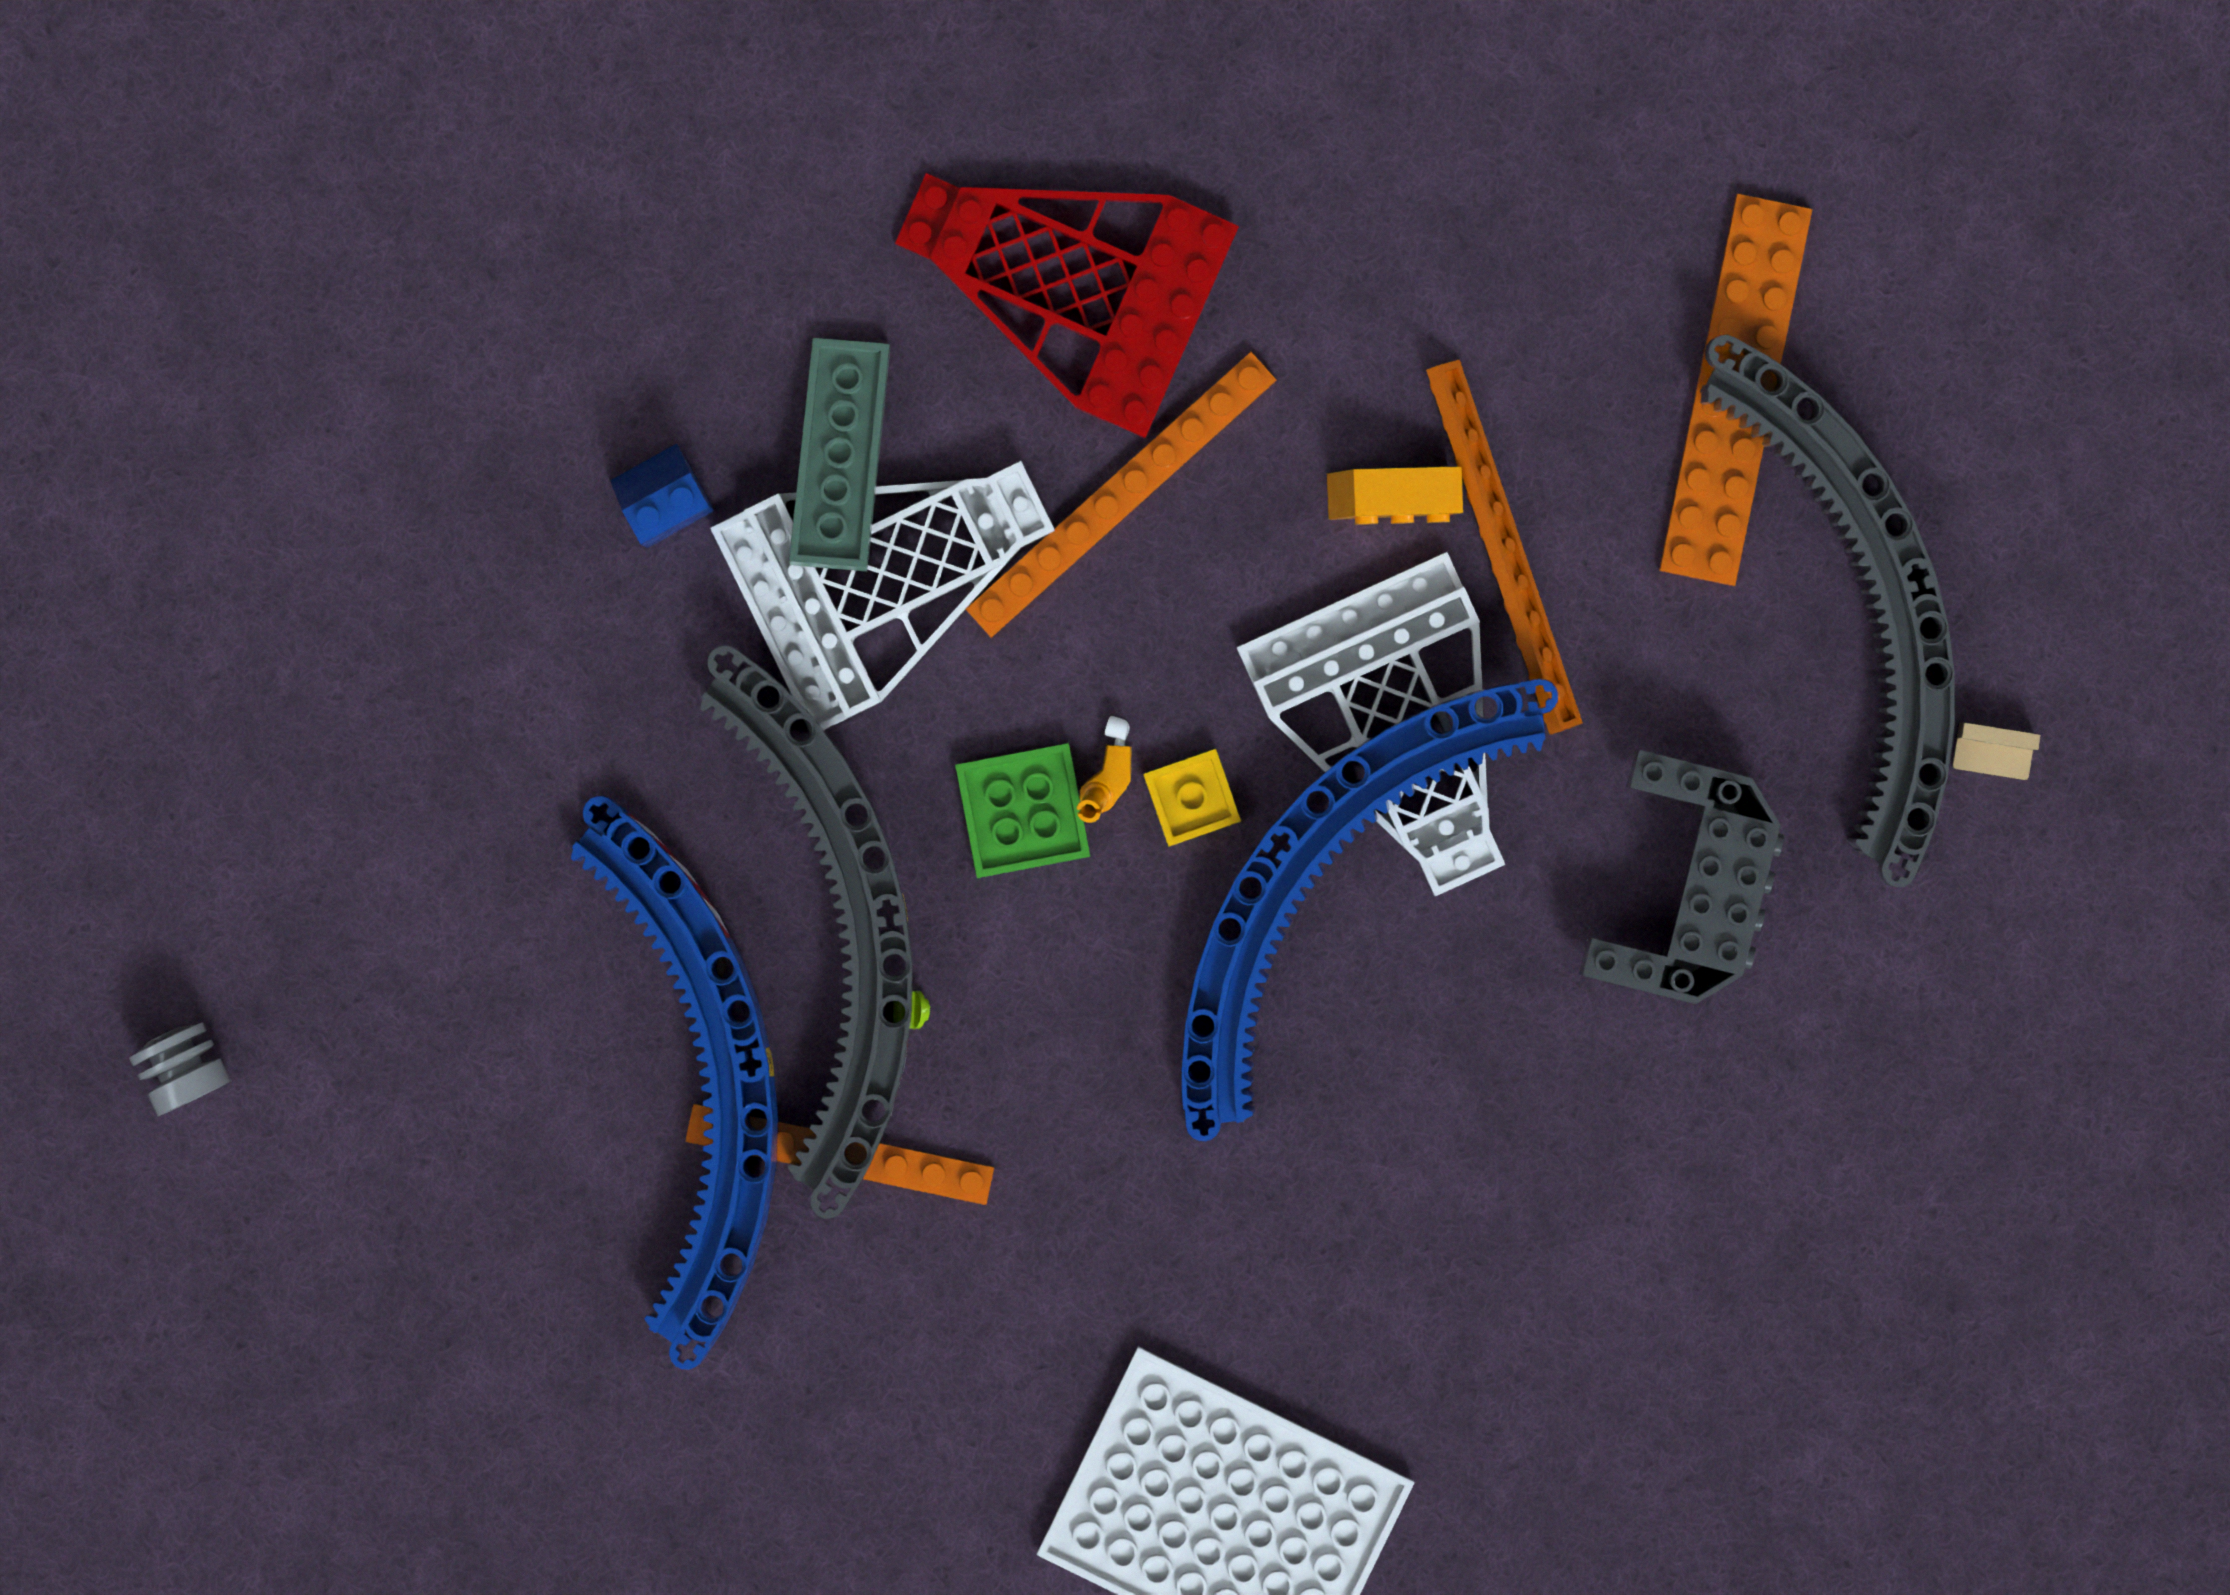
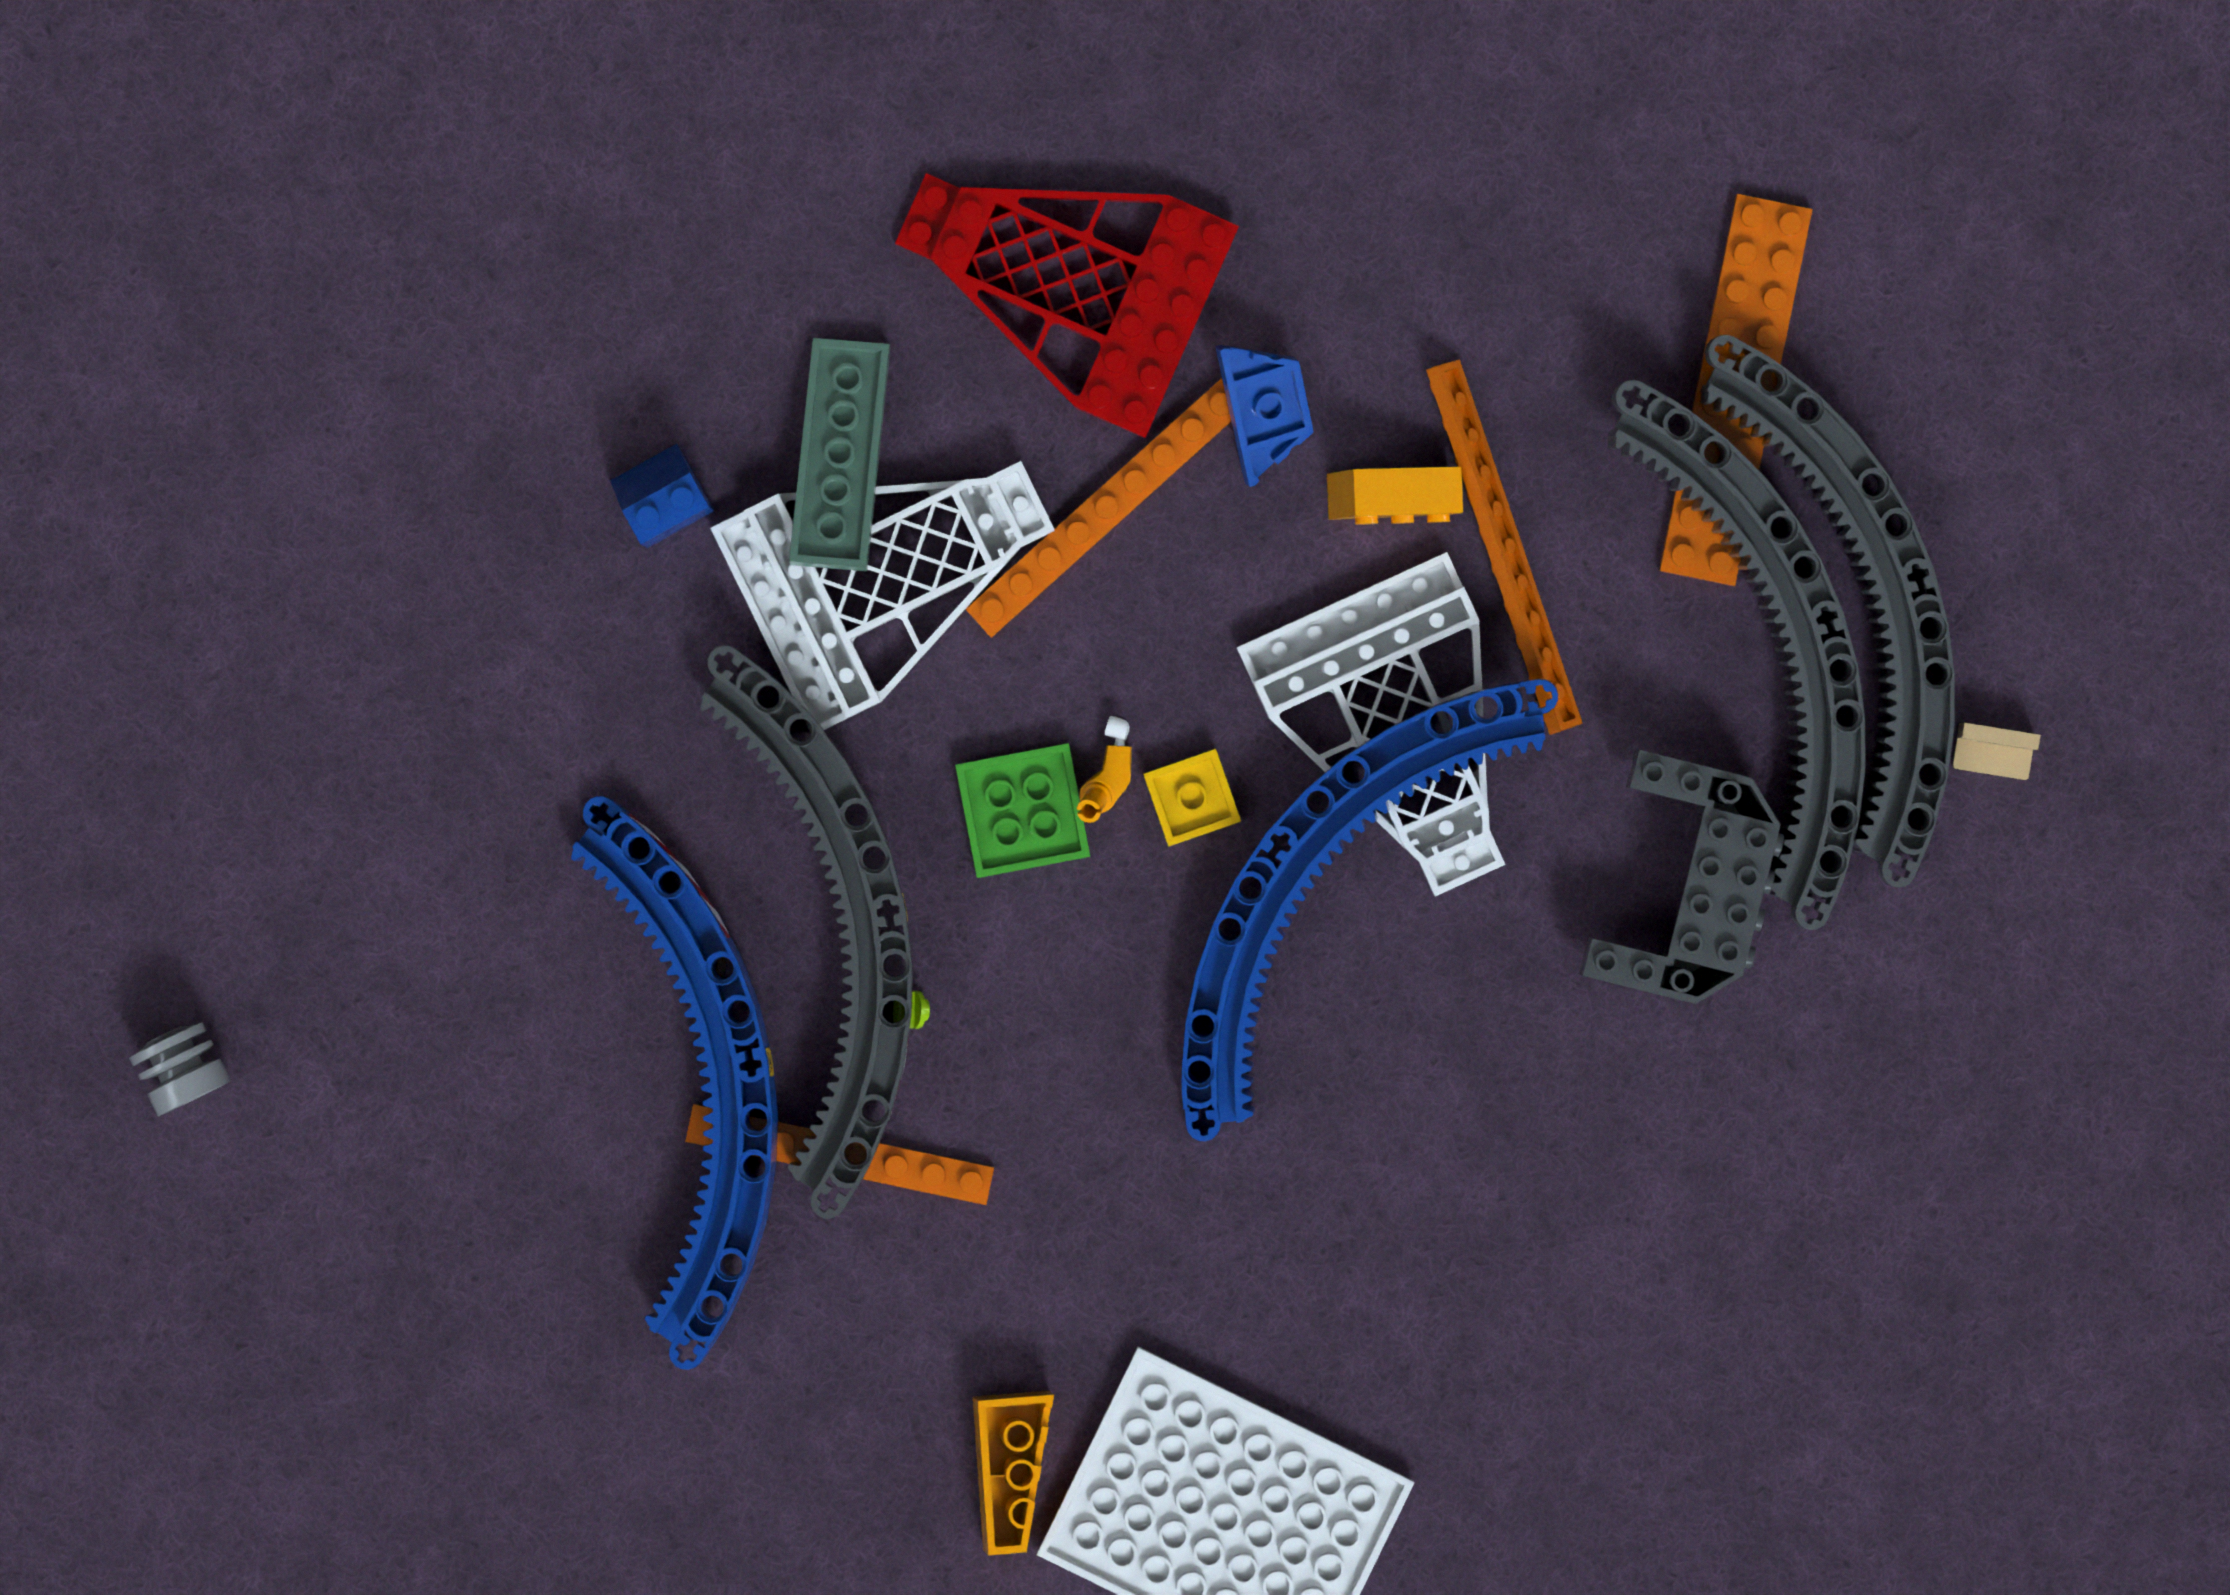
none -> light orange wedge [973,1391,1054,1556]
none -> blue wing [1215,345,1314,487]
none -> dark grey gear [1607,380,1865,930]

